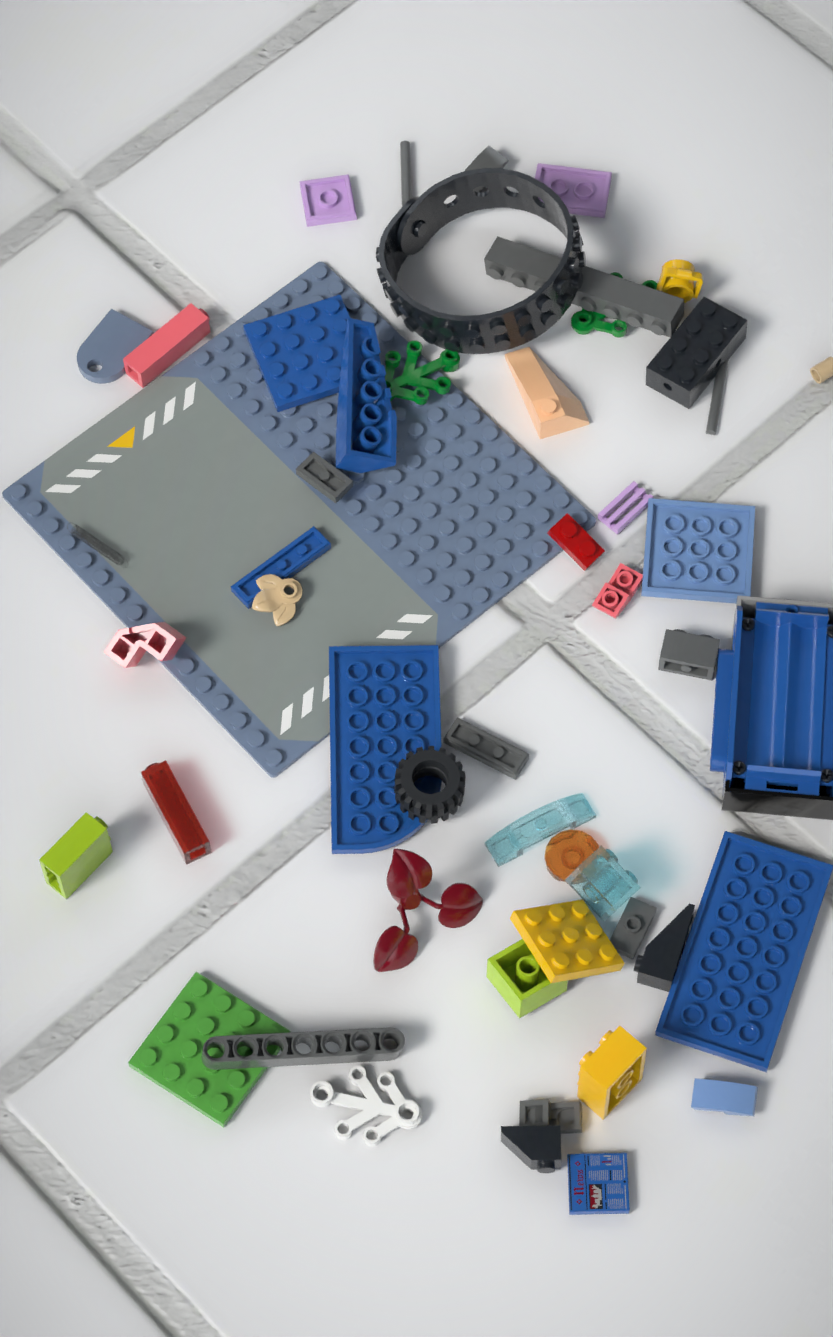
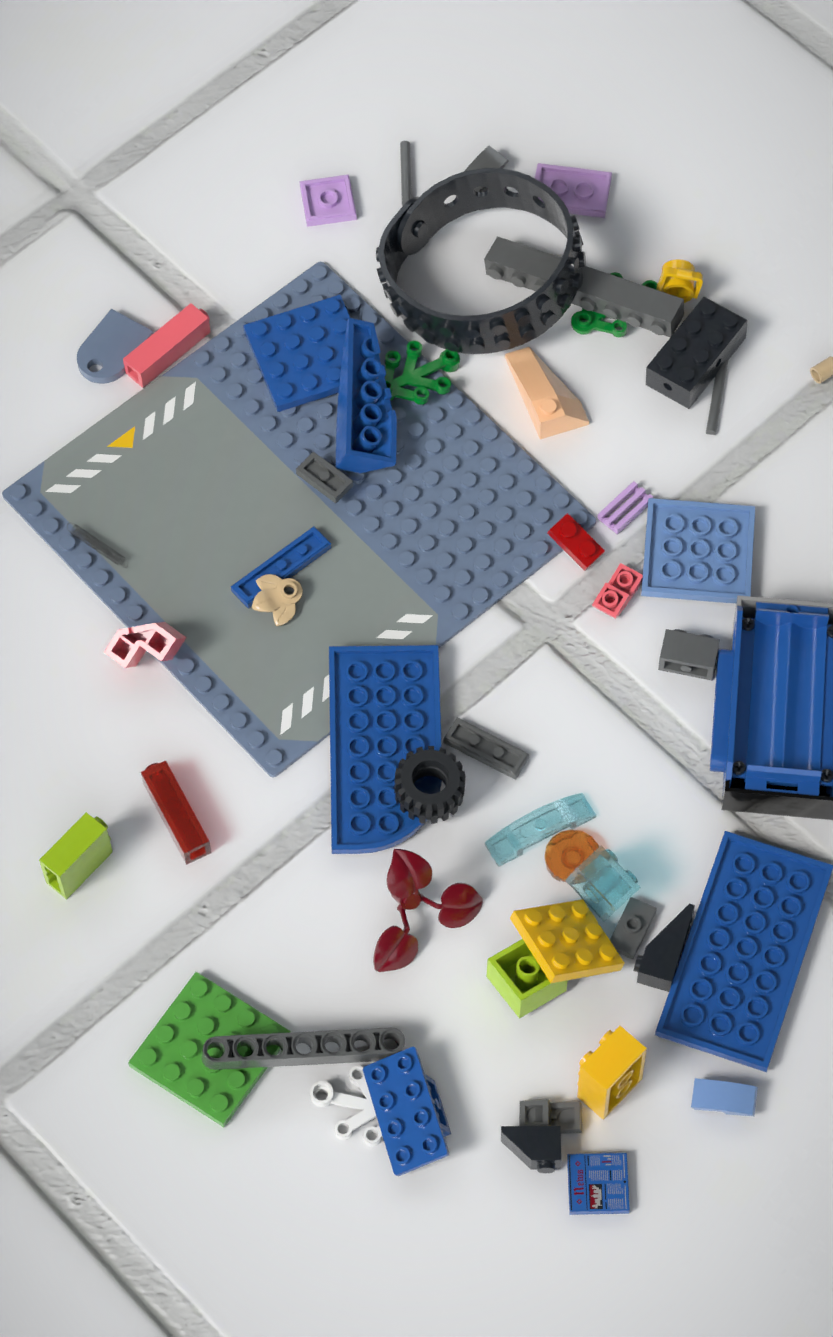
none -> blue bracket [363,1047,451,1176]

